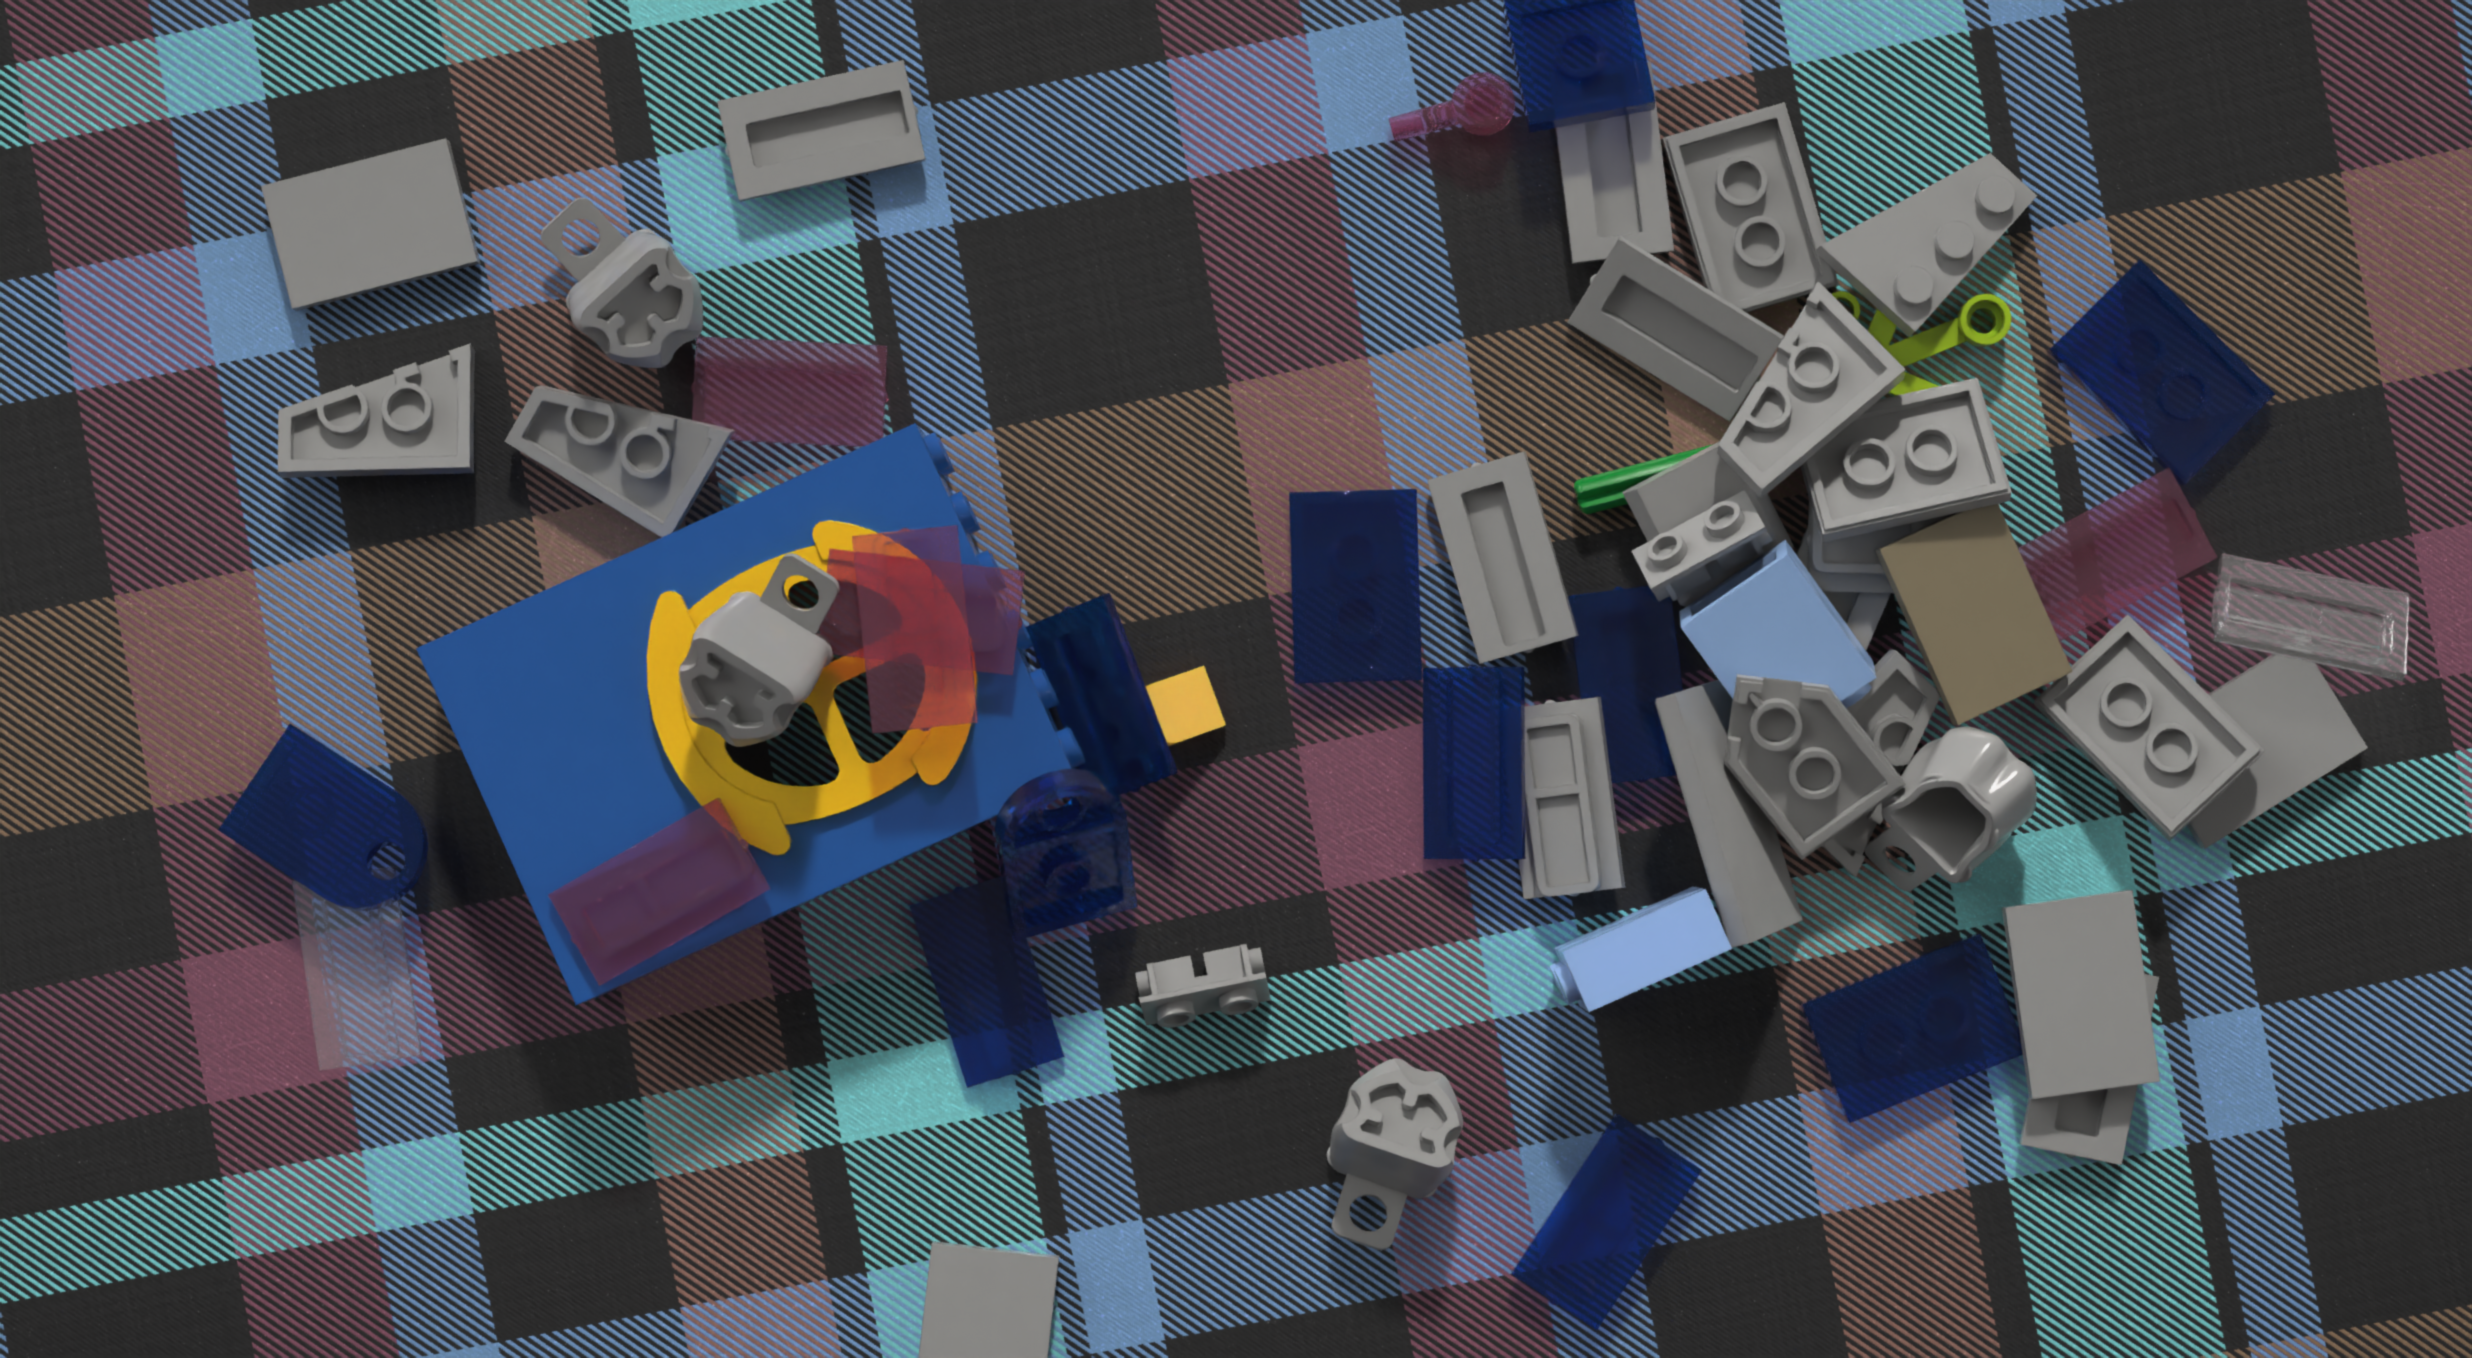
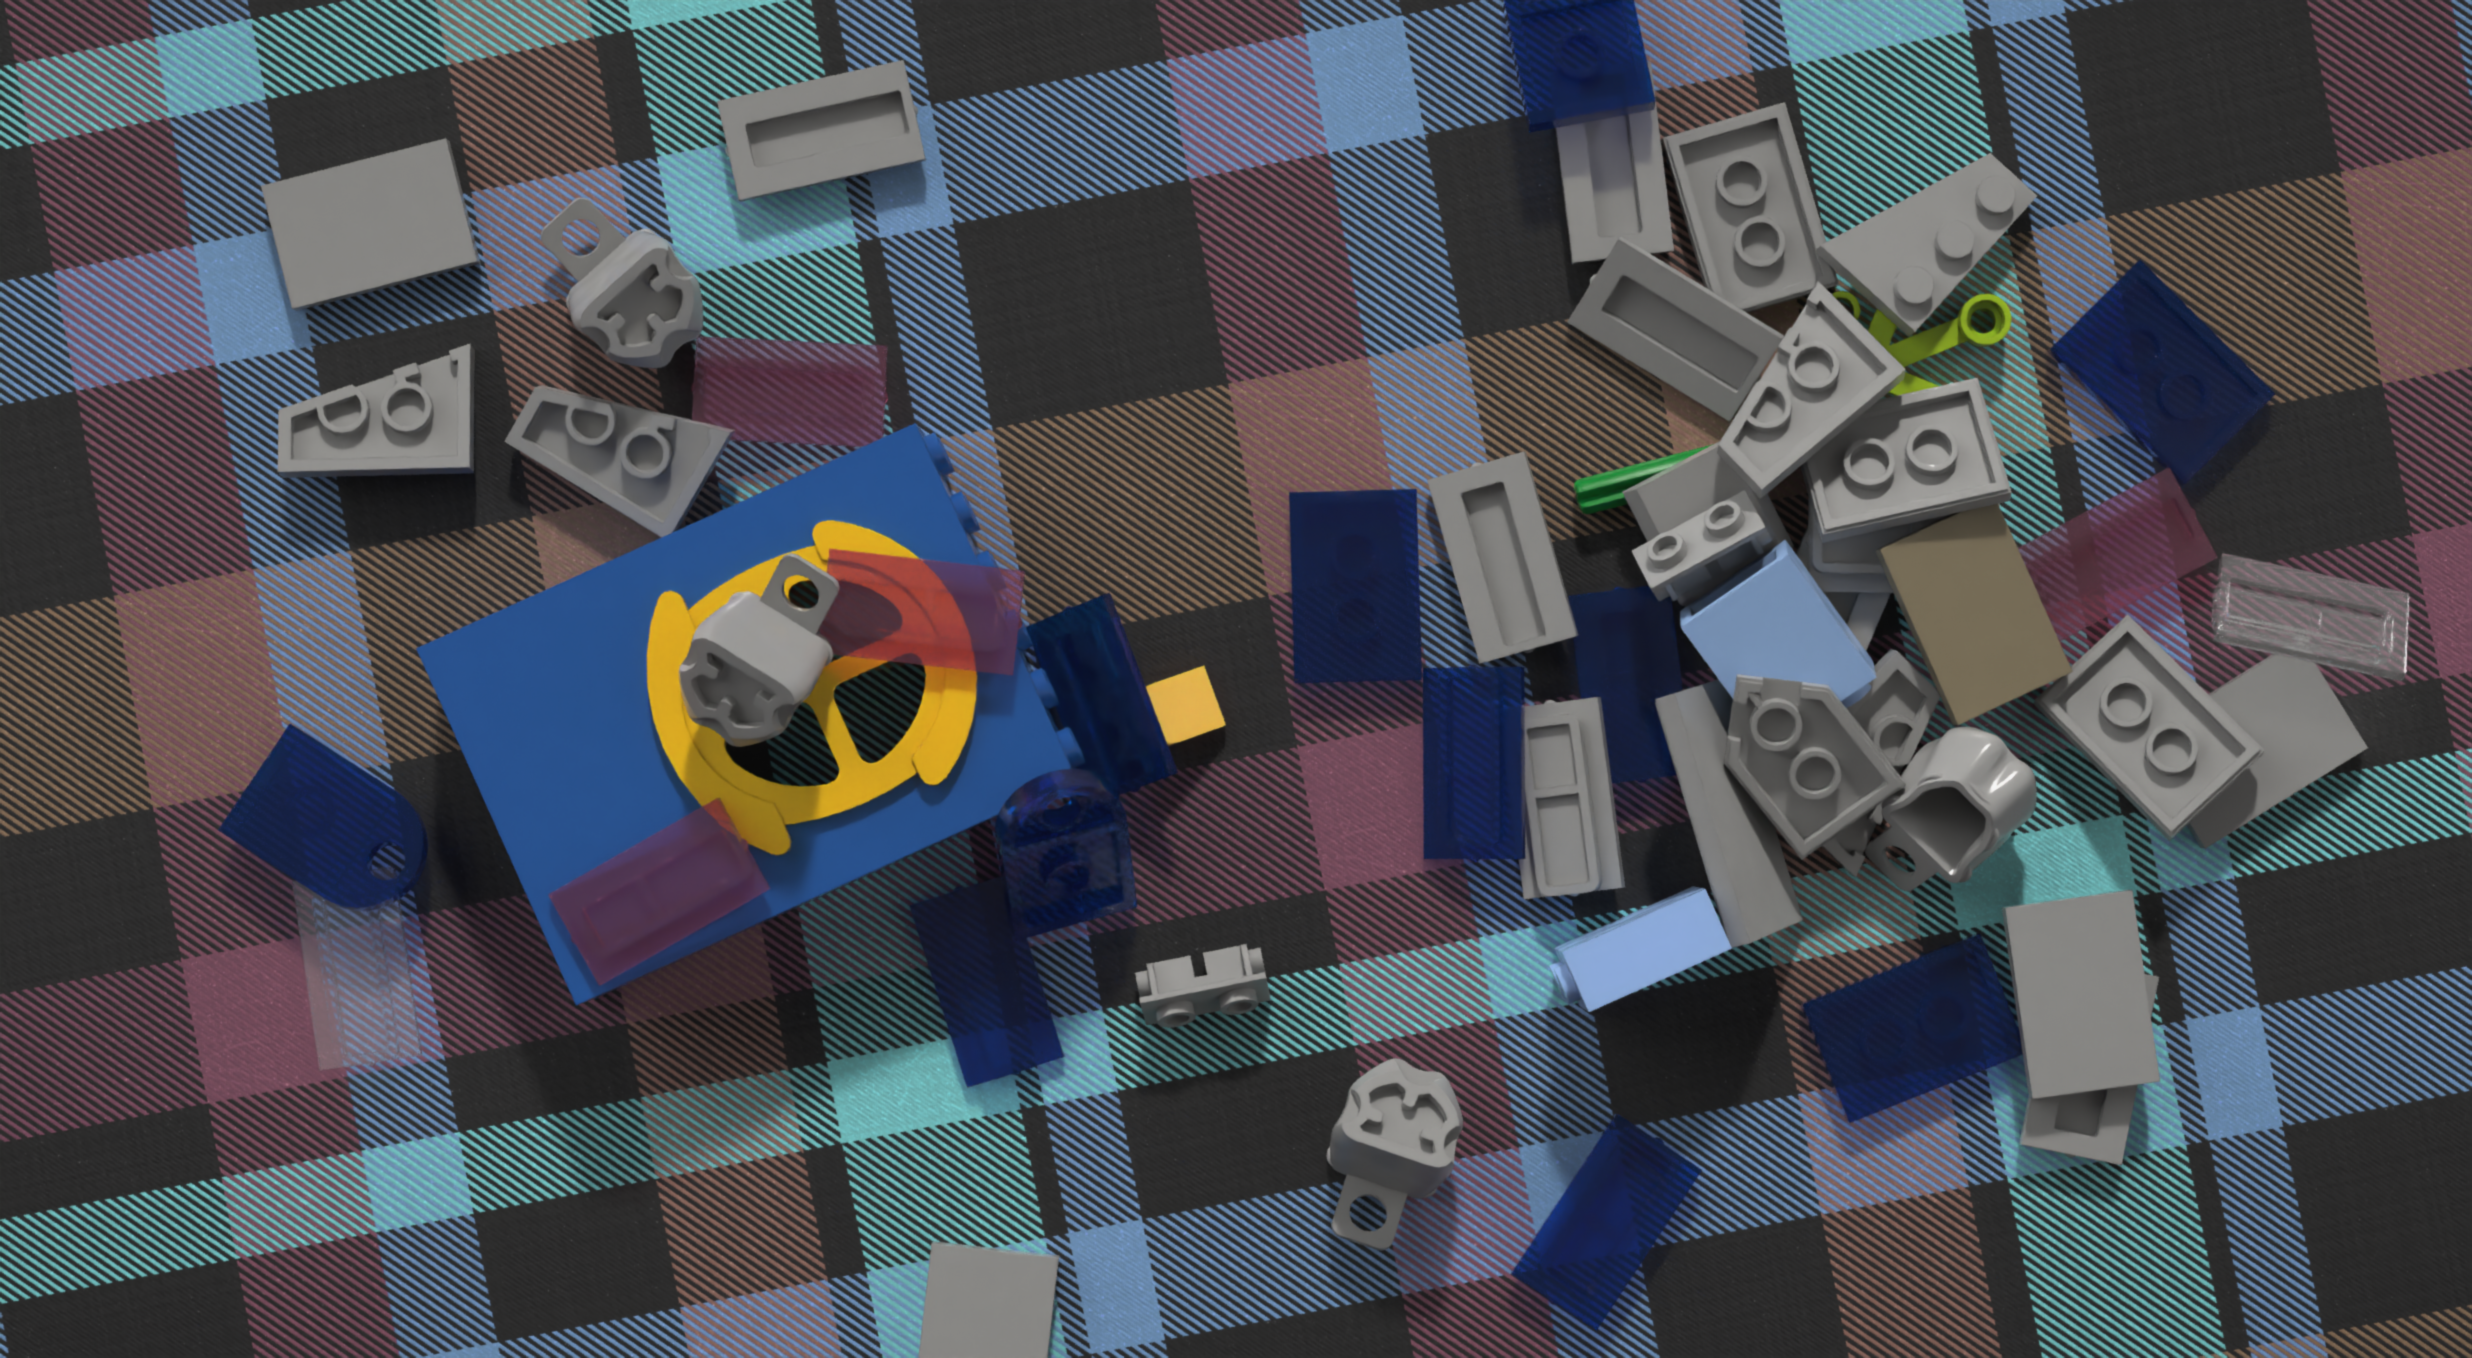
clear pink piece [852,525,978,734] -> none
clear pink plate [1388,72,1515,142] -> none

